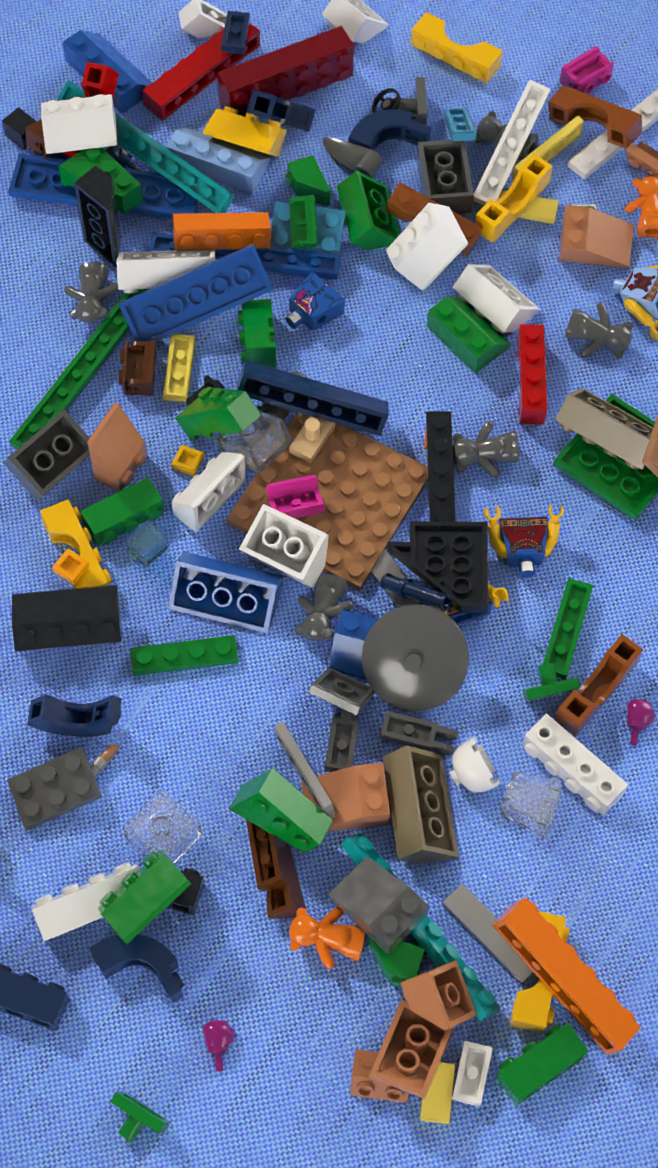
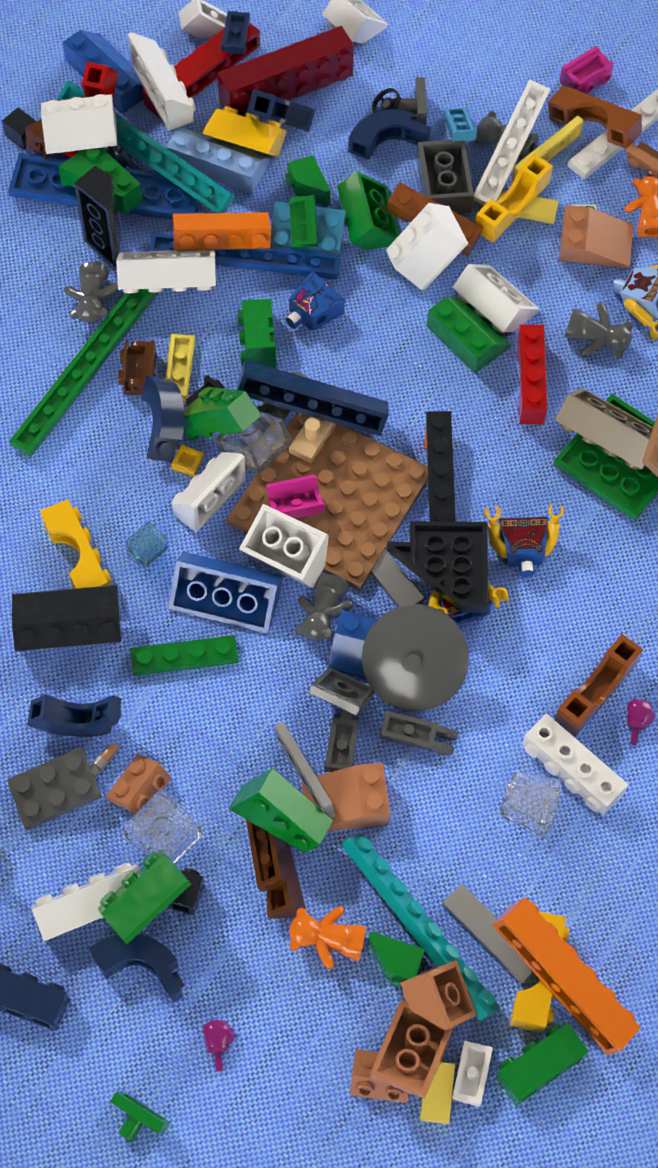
dark grey brick [3,409,90,501] -> none
light orange plate [52,548,90,585] -> none
green brick [80,477,164,546] -> none
nougat slope [87,403,147,491] -> none
blue plate [119,244,273,342] -> none
dark grey piece [323,137,383,178] -> none
dark grey slope [328,856,429,954] -> none
dark blue pin [380,573,452,612] -> none
dark tan slope [383,745,459,864] -> none
yellow arch [411,12,503,83] -> none
white cylinder [450,737,501,793] -> none
dark grey piece [453,421,520,478] -> none
green tile [522,663,580,700] -> none
green plate [543,578,593,680] -> none
none -> nougat bracket [105,754,171,820]
none -> white slope [128,32,196,131]
none -> dark blue arch [141,375,184,462]

